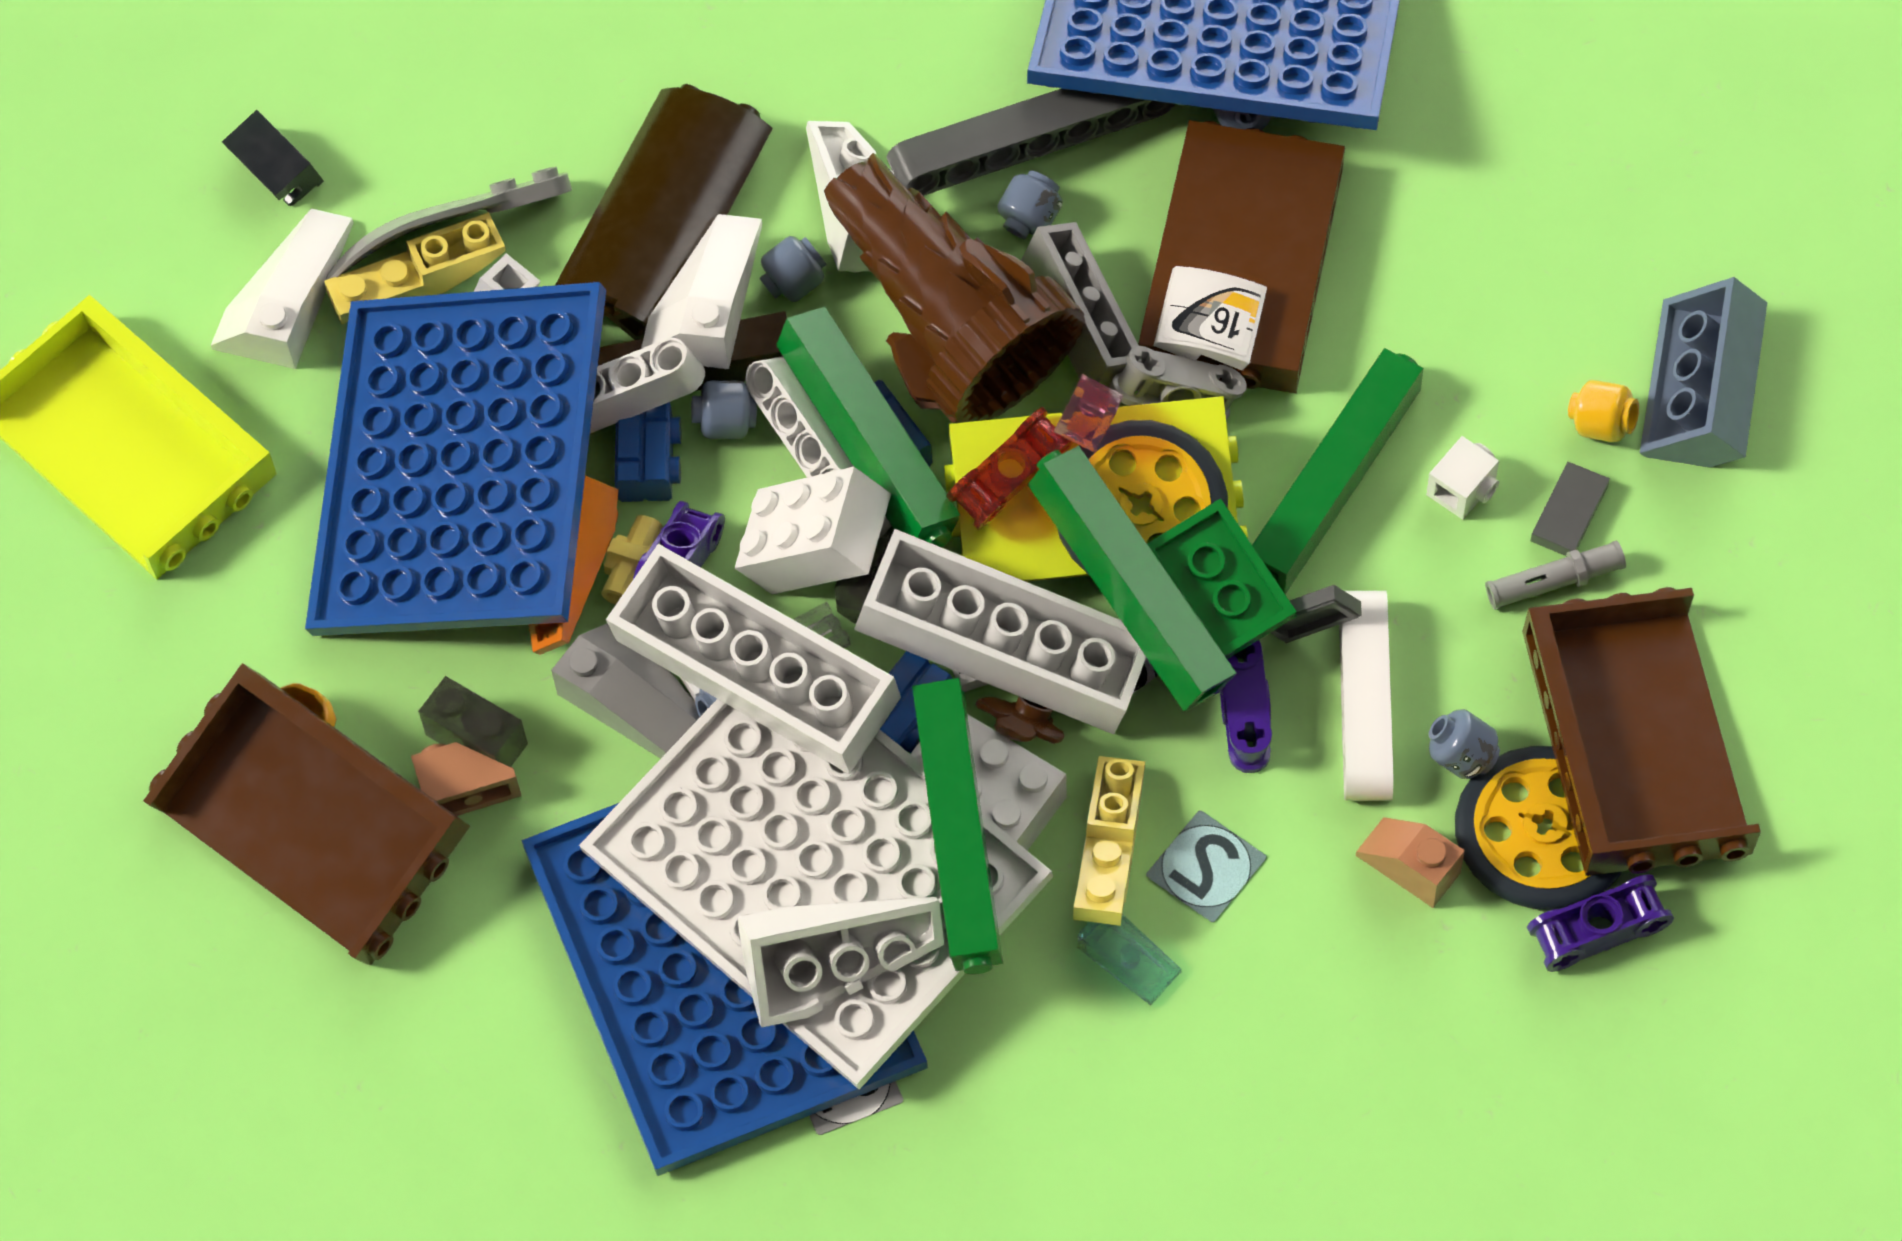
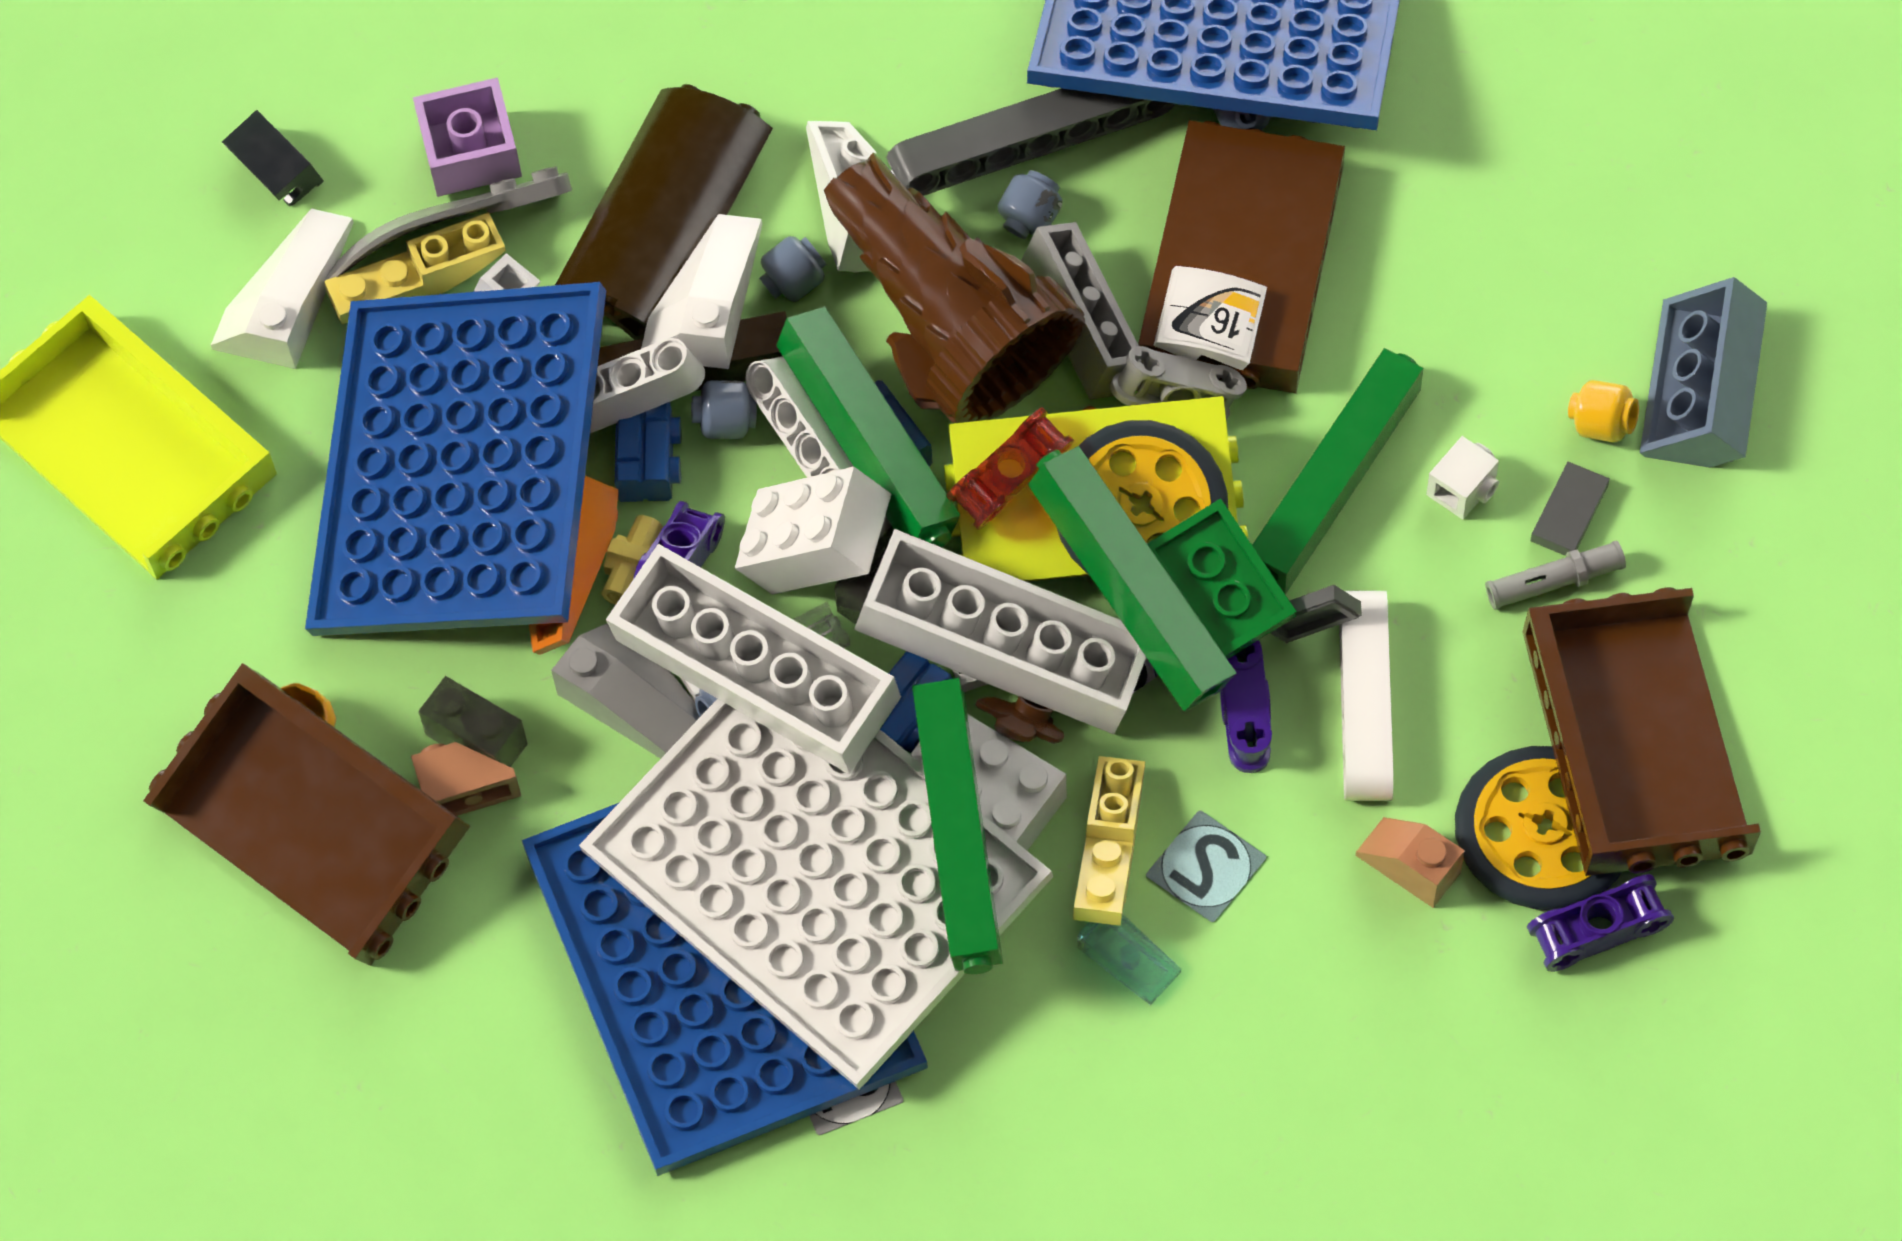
white wedge [738,897,944,1027] -> none
clear pink brick [1054,374,1123,453] -> none
sand blue head [1429,709,1500,779] -> none
none -> lavender brick [413,77,522,197]

